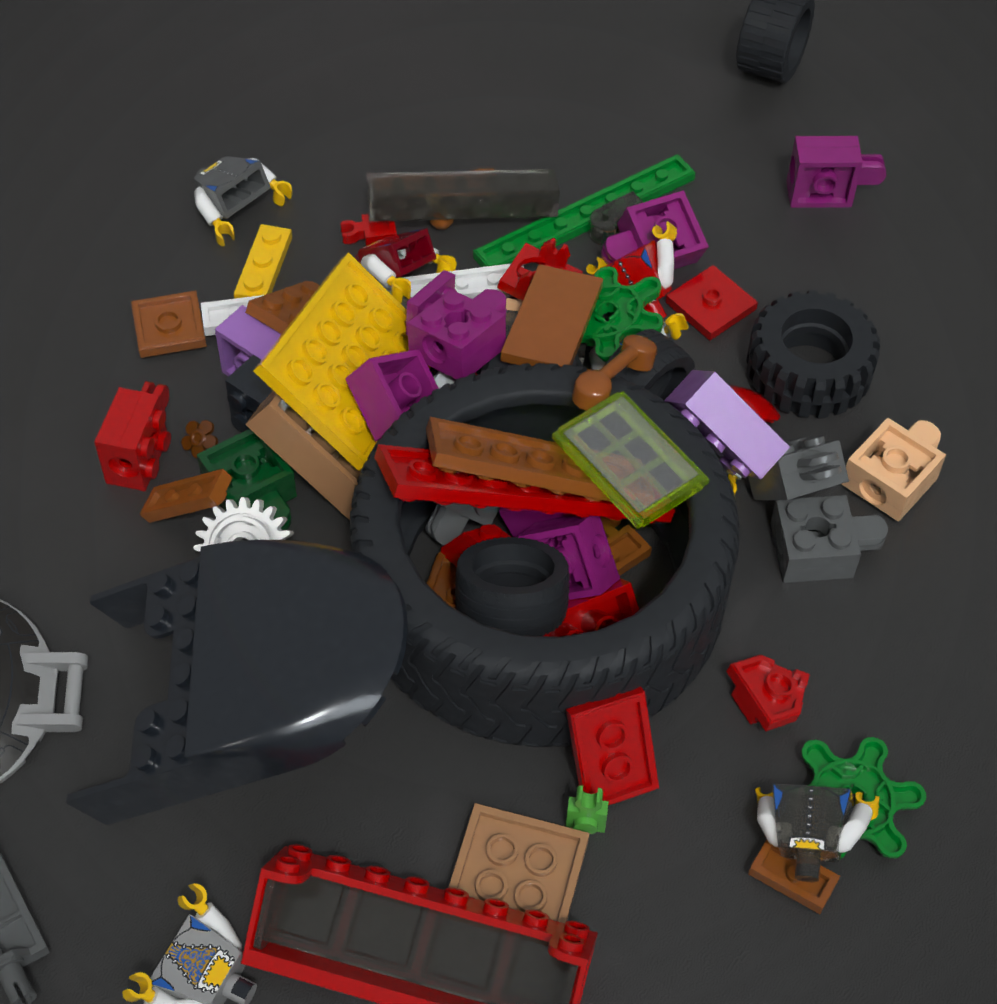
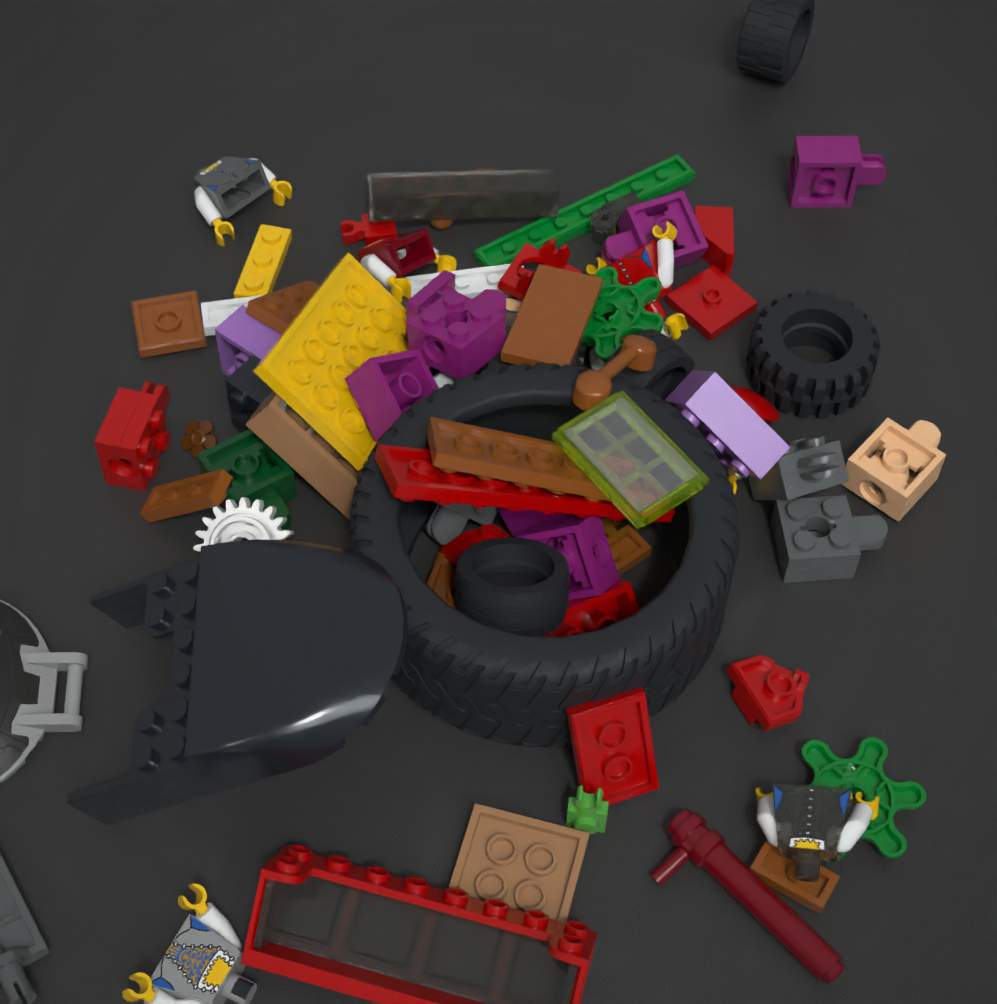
none -> dark red cylinder [649,809,846,985]
none -> red slope [694,206,734,276]

